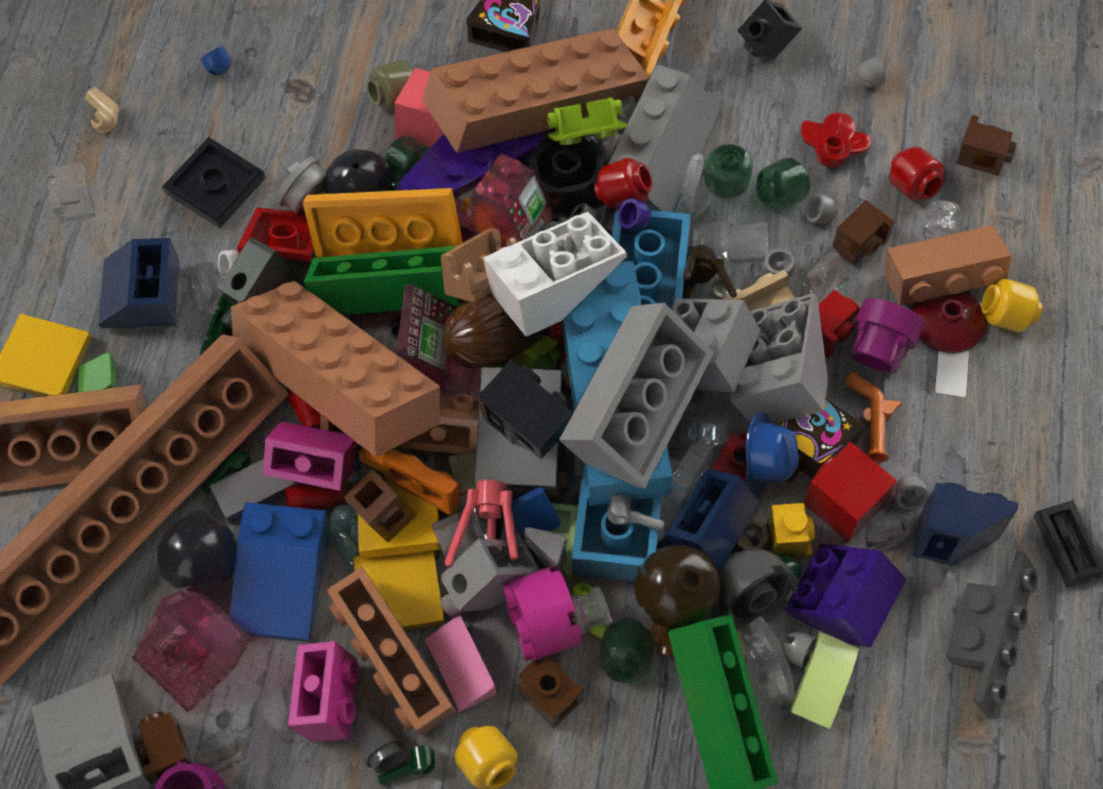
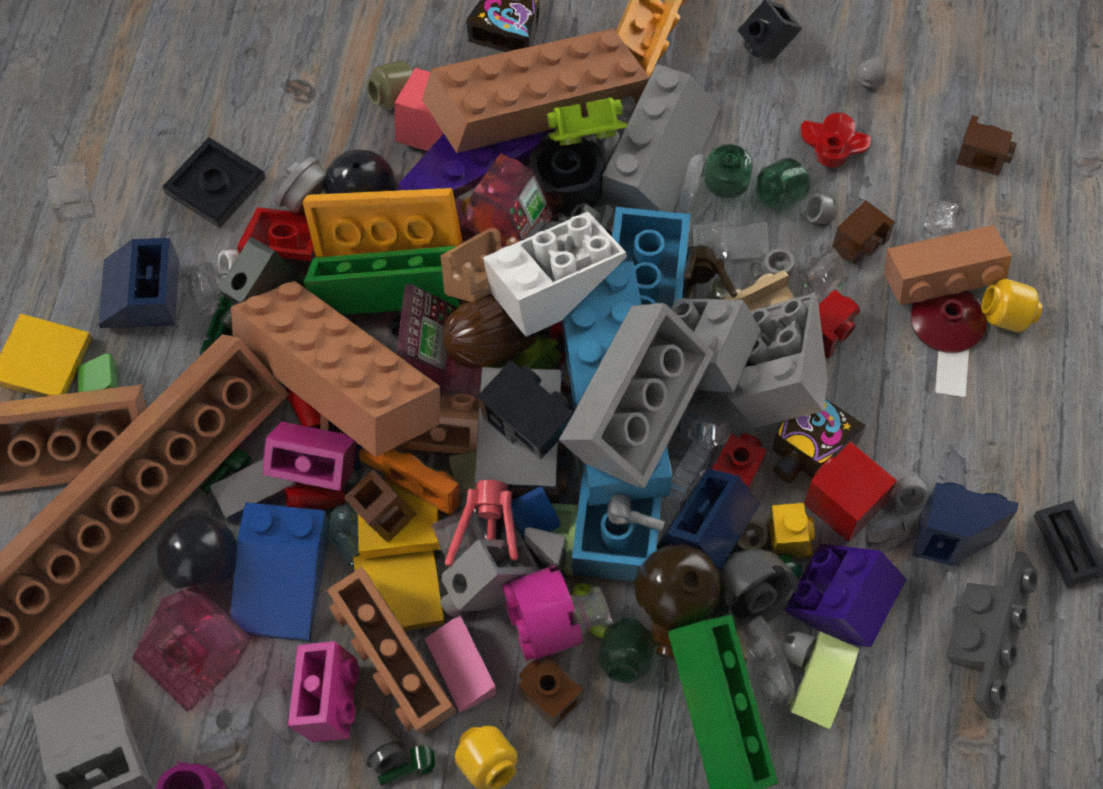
tan arm [85,87,119,133] -> none
reddish brown brick [136,712,193,785] -> none
blue hinge [199,45,231,75] -> none
clear green head [384,136,431,183] -> none
red head [594,158,653,211] -> none
dark purple hinge [618,198,652,230] -> none
blue piece [745,412,799,500] -> none
orange piece [845,372,903,463] -> none
magenta piece [850,298,925,374] -> none
red head [889,147,944,201] -> none

